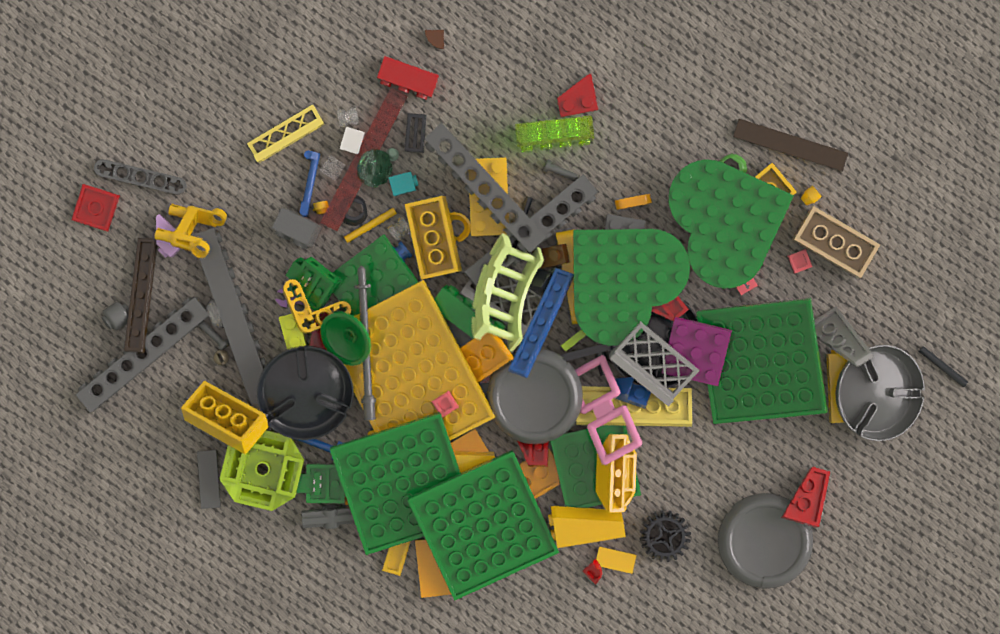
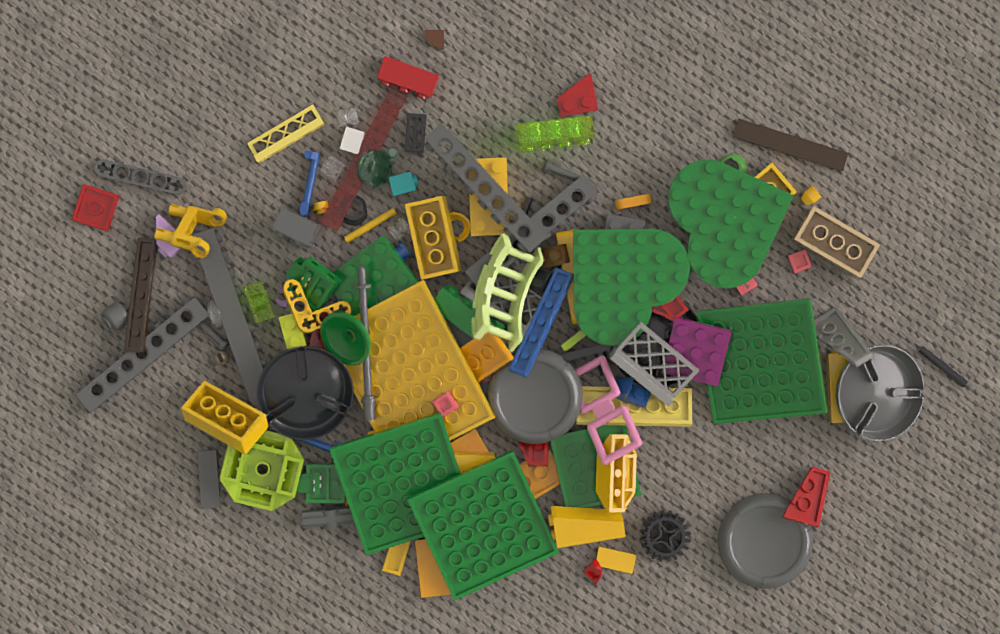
none -> clear neon green brick [243,281,276,323]

